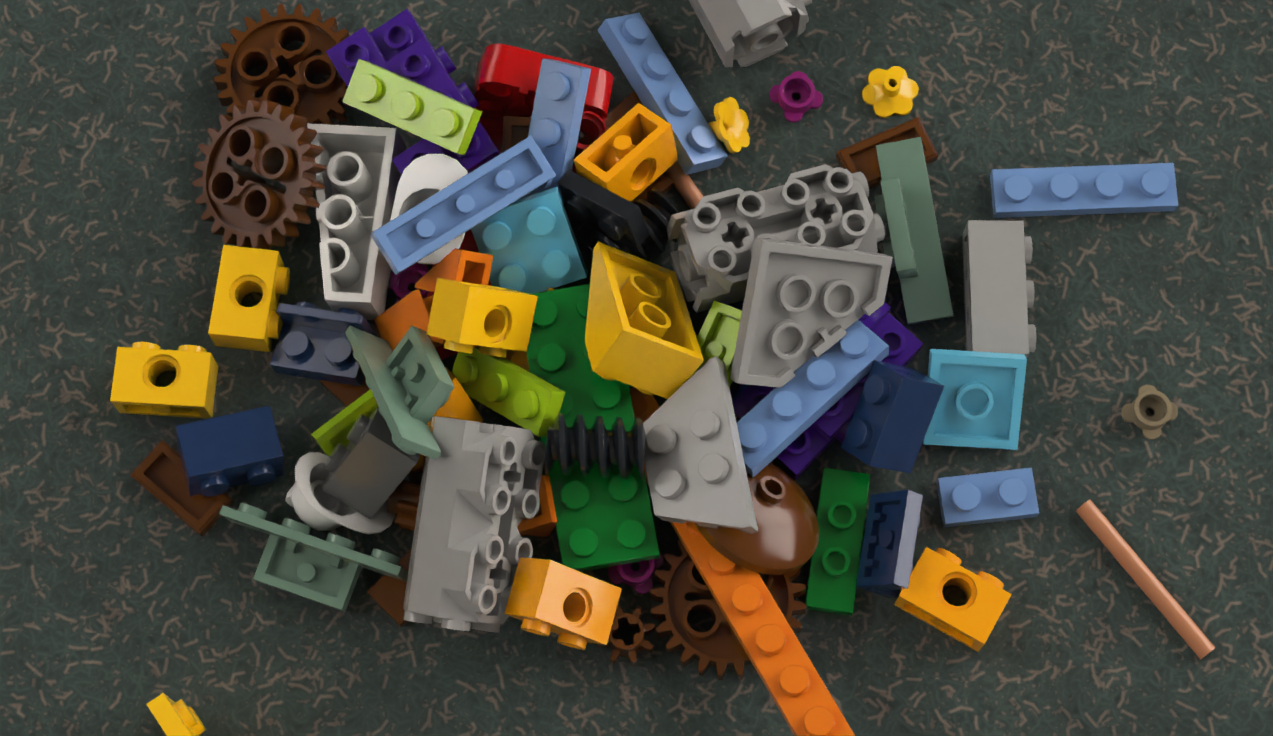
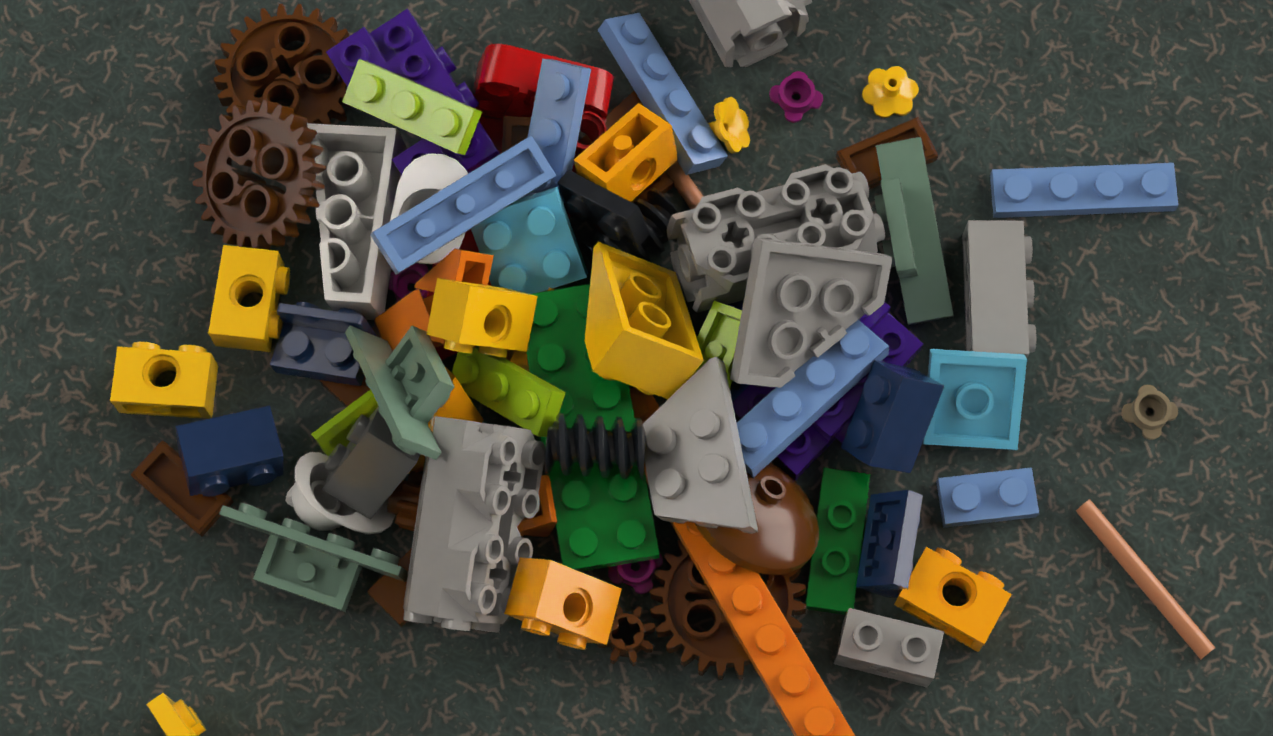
none -> light grey brick [834,608,944,687]

